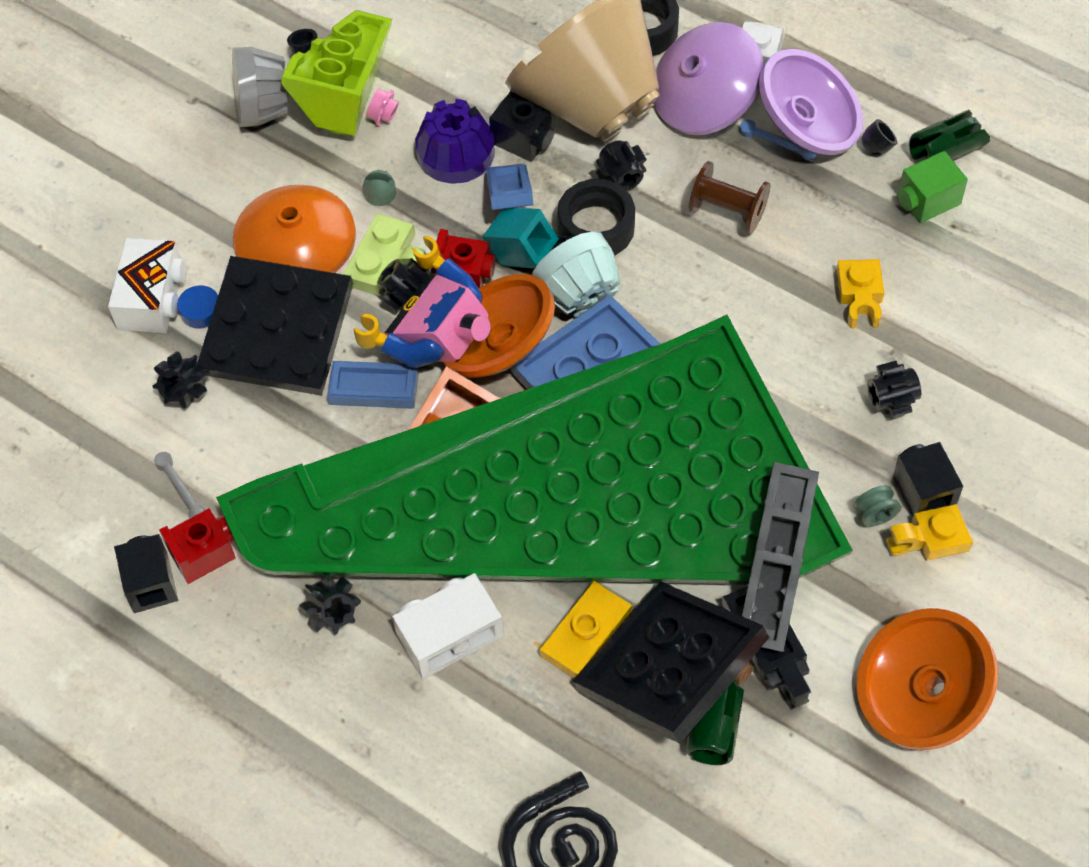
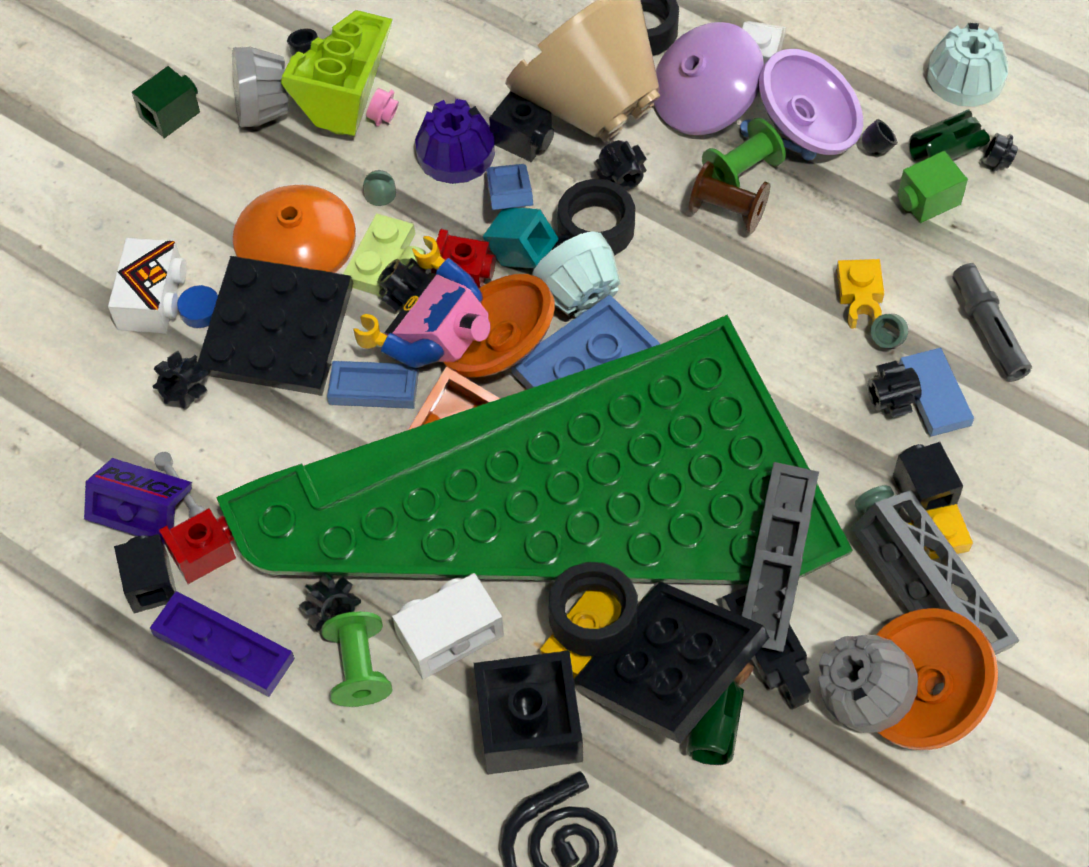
none -> dark purple panel [84,458,192,544]
none -> dark green brick [132,66,200,139]
none -> dark purple plate [150,591,295,697]
none -> bright green piece [322,611,392,707]
none -> black brick [474,651,583,775]
none -> black tyre [548,562,638,657]
none -> bright green piece [702,118,786,188]
none -> light grey piece [818,635,918,733]
none -> dark grey fence [851,490,1020,655]
none -> sand green hinge [871,313,909,348]
none -> medium blue tile [899,348,974,437]
none -> light aqua piece [927,23,1008,107]
none -> dark grey pin [952,263,1032,381]
none -> black plate [982,133,1018,171]

